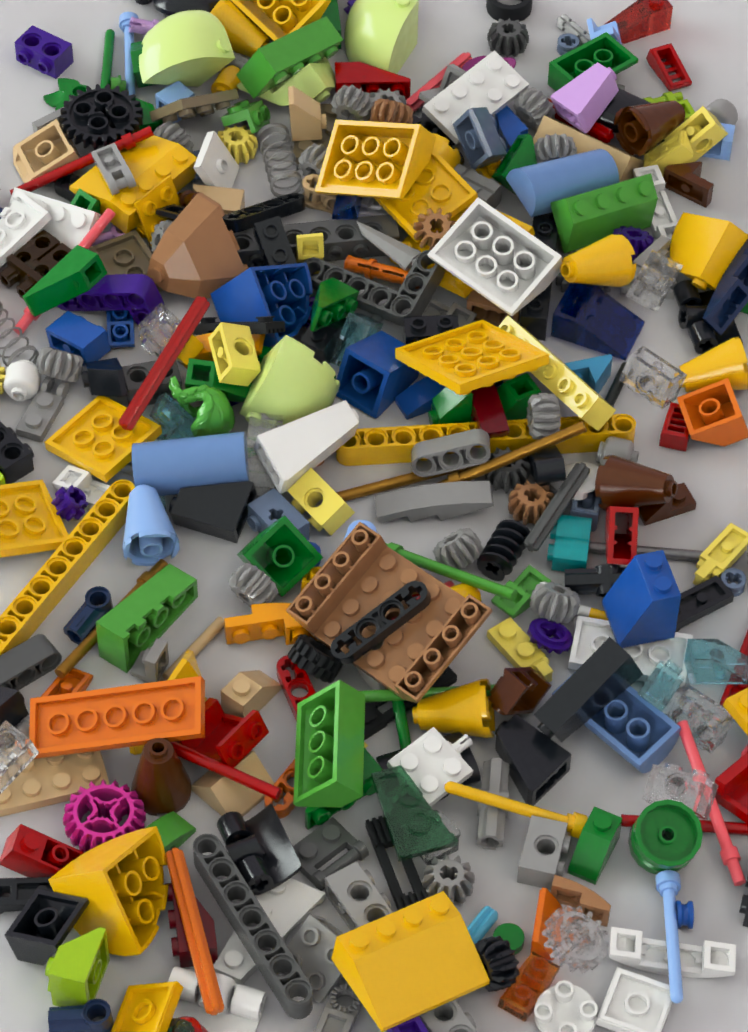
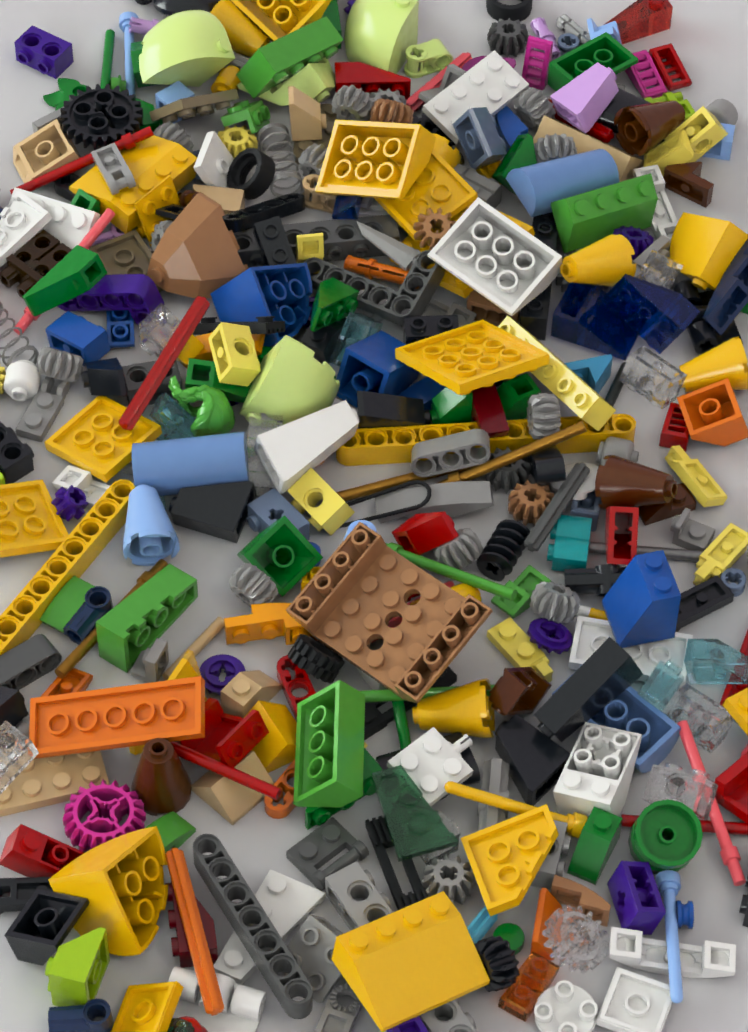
black panel [217,804,302,895] -> none
black beam [331,581,431,665] -> none
none -> bright green slope [40,576,95,635]
none -> dark purple gear [199,654,246,696]
none -> black tyre [227,148,275,200]
none -> yellow slope [243,700,297,773]
none -> black piece [340,480,431,528]
none -> black slope [357,391,430,429]
none -> red slope [392,511,459,555]
none -> yellowish green piece [404,39,453,78]
none -> yellow plate [461,804,559,917]
none -> dark pink slope [522,35,553,90]
none -> lavender pin [530,17,562,61]
none -> white slope [553,722,642,818]
none -> clear blue slope [601,274,700,354]
none -> dark purple brick [607,861,666,935]
none -> dark pink slope [624,50,667,99]
none -> light yellow hinge [665,445,727,507]
none -> light grey bracket [670,507,715,551]

